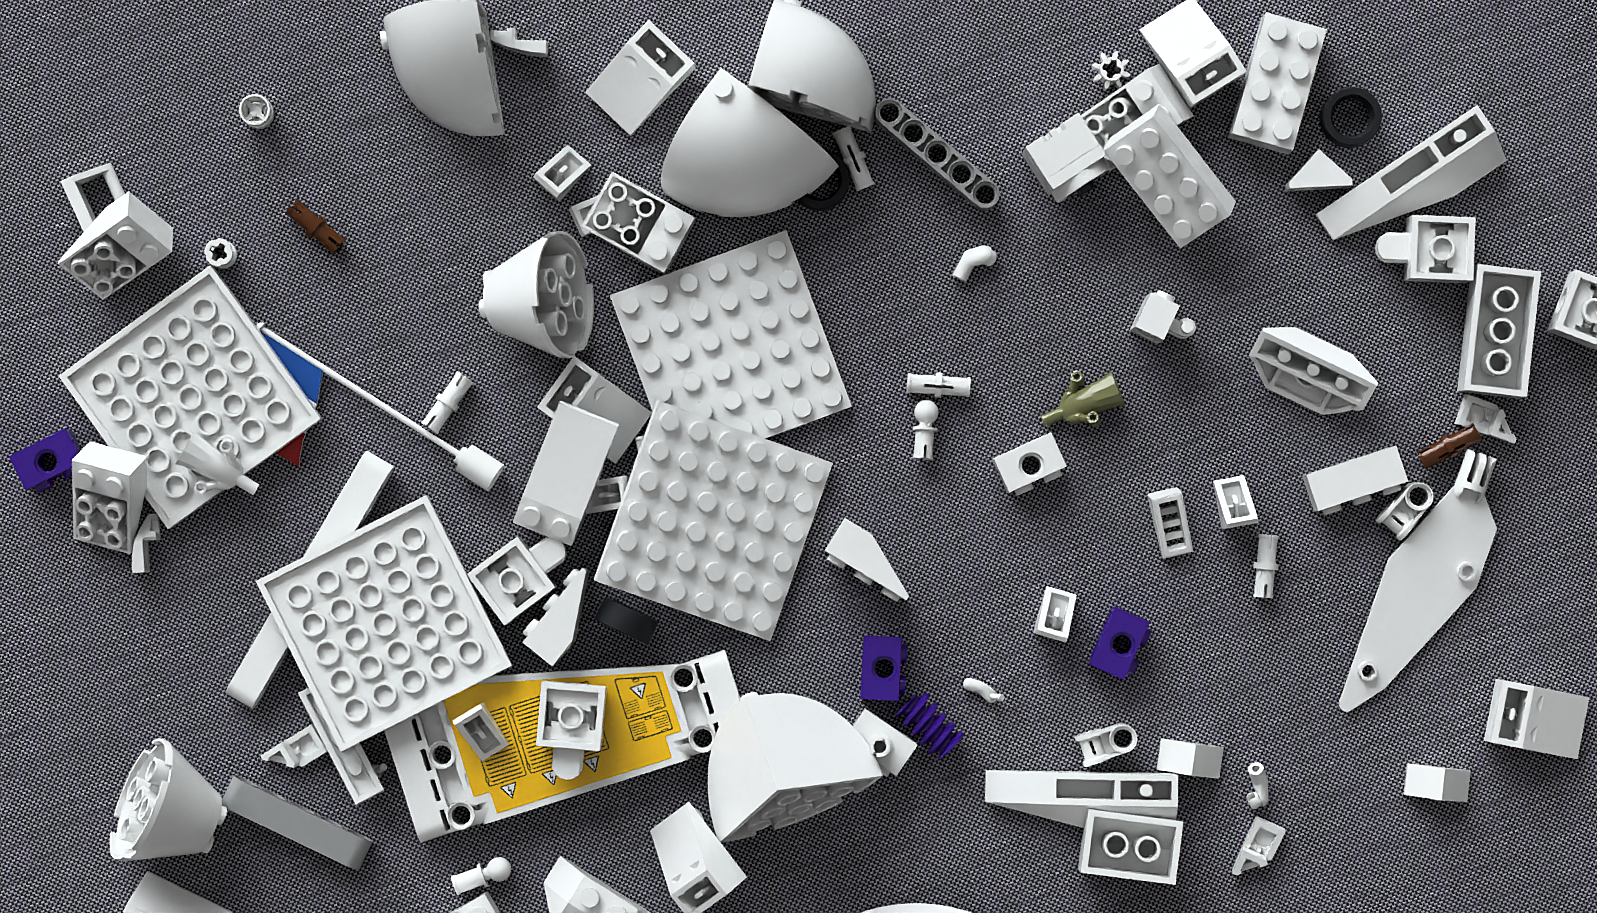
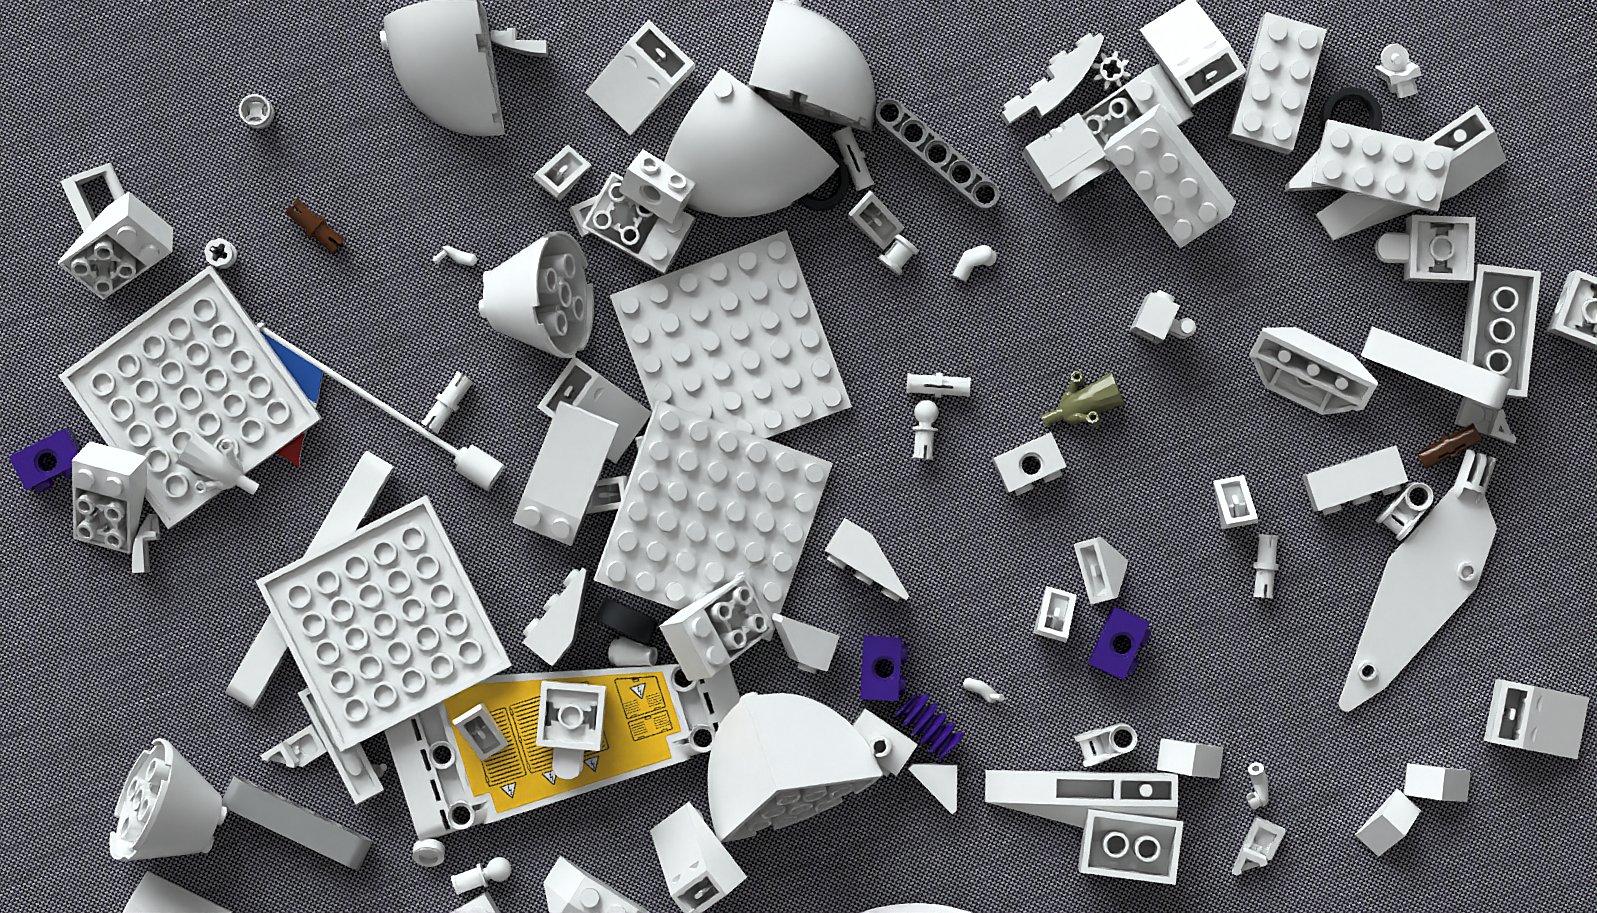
white brick [467,536,567,625] -> none
white slope [1148,487,1194,559] -> none
none -> white tile [413,838,445,867]
none -> white piece [432,246,477,266]
none -> white cone [608,637,658,668]
none -> white brick [619,149,696,224]
none -> white slope [659,575,774,681]
none -> white slope [772,613,840,674]
none -> white slope [848,190,905,250]
none -> white bush [878,234,919,276]
none -> white slope [907,763,957,814]
none -> white slope [1001,33,1104,126]
none -> white slope [1074,537,1128,604]
none -> white brick [1311,119,1453,212]
none -> white slope [1355,789,1421,857]
none -> white beam [1361,326,1512,410]
none -> white hips [1375,44,1421,98]

